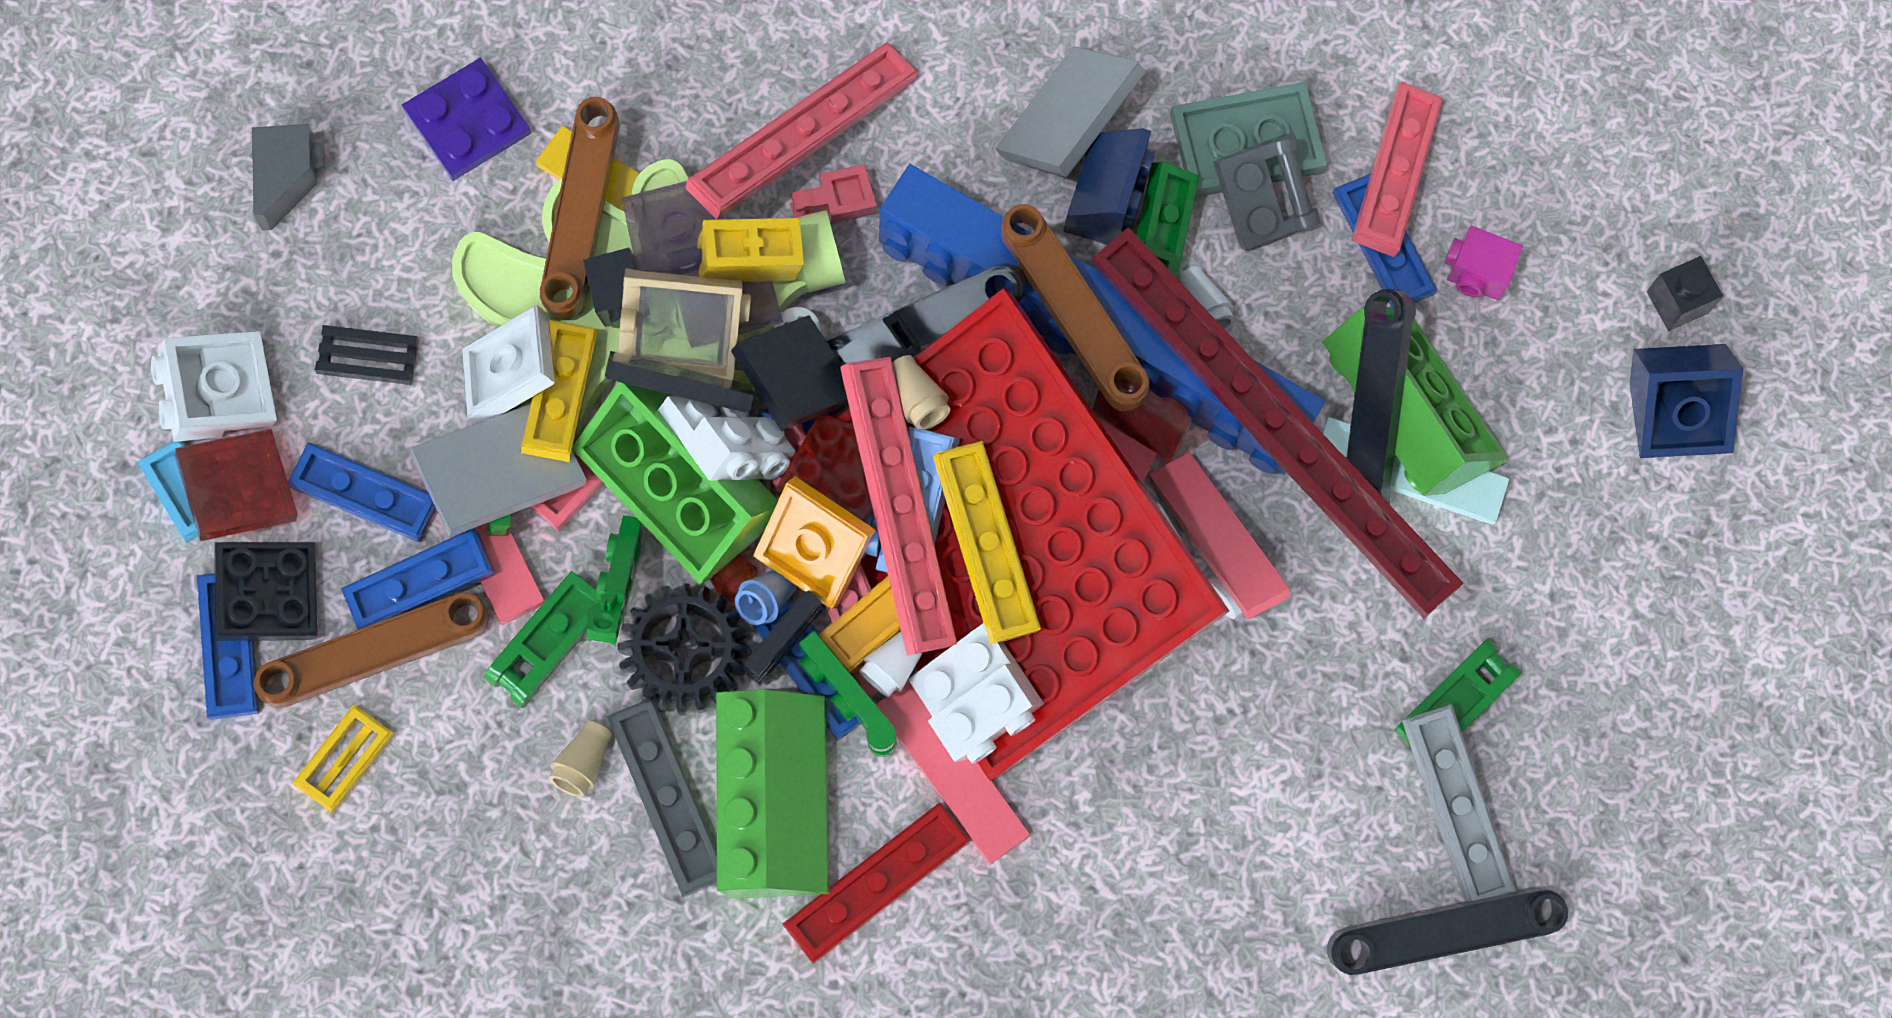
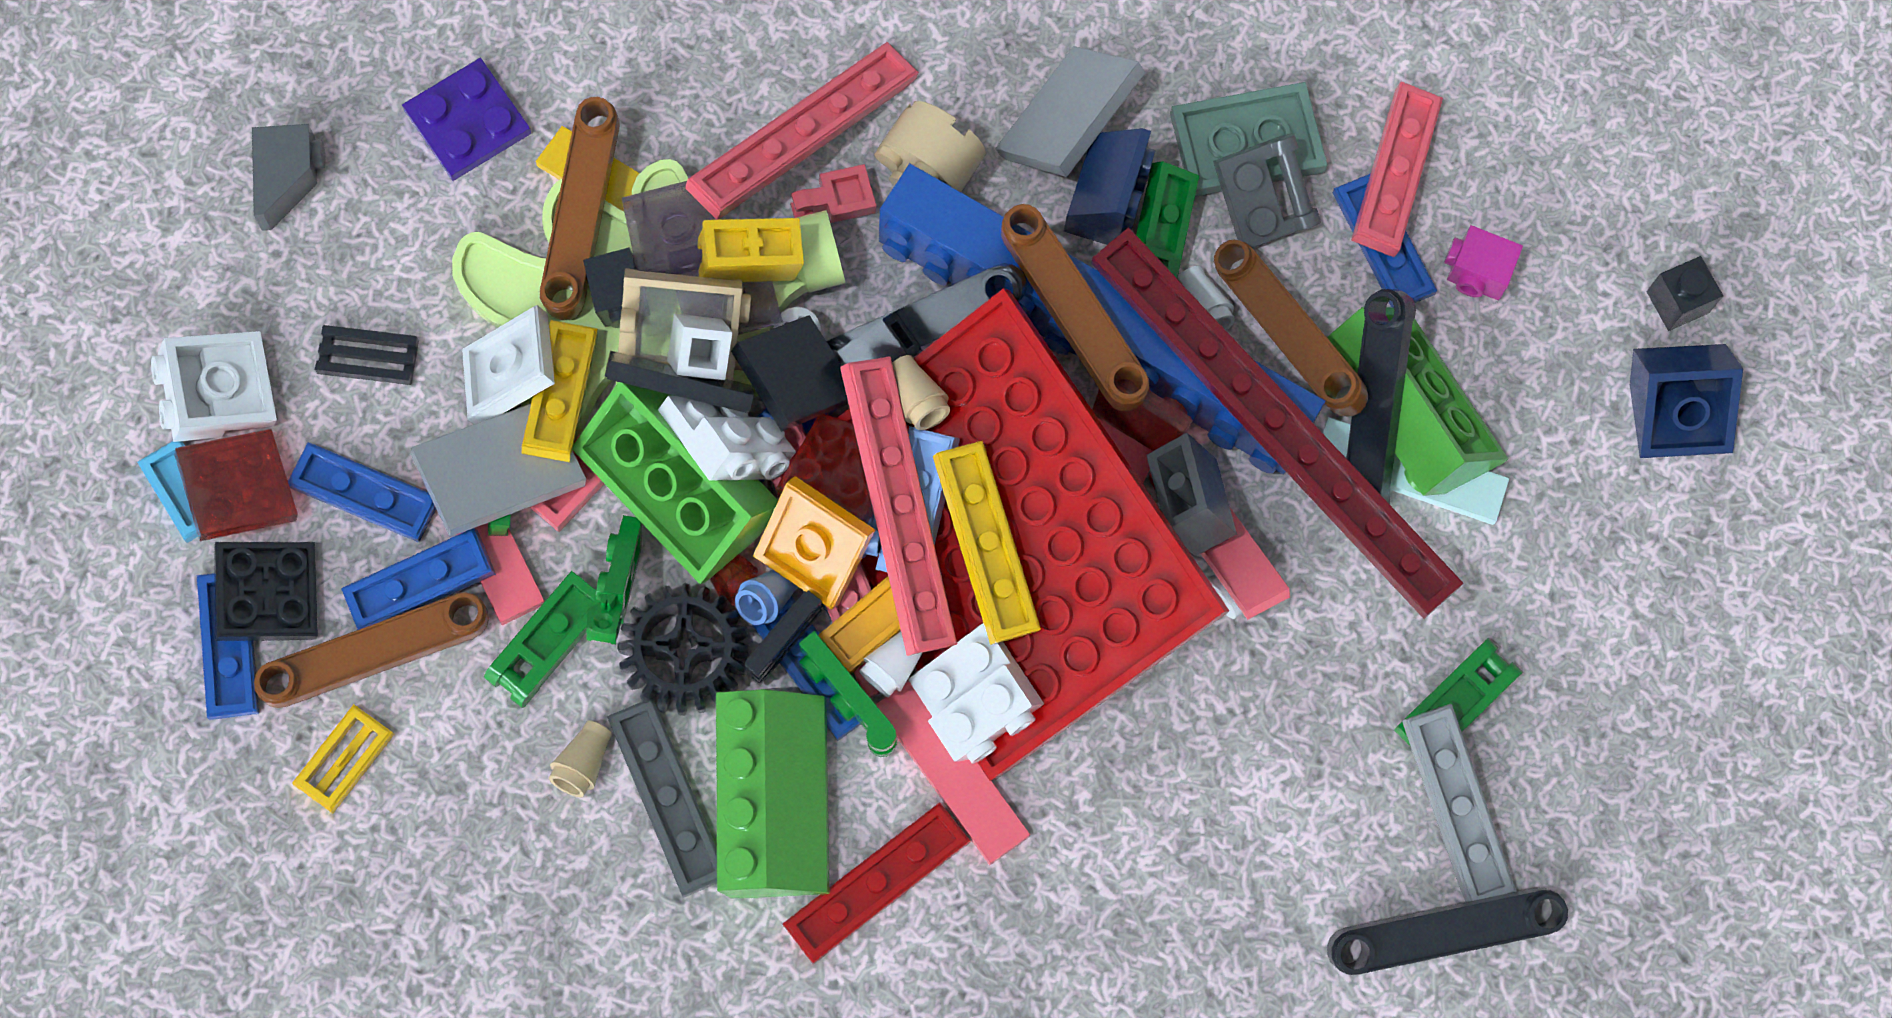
none -> white brick [667,314,732,380]
none -> tan brick [874,101,986,192]
none -> dark grey brick [1147,433,1237,556]
none -> dark orange piece [1214,239,1368,417]

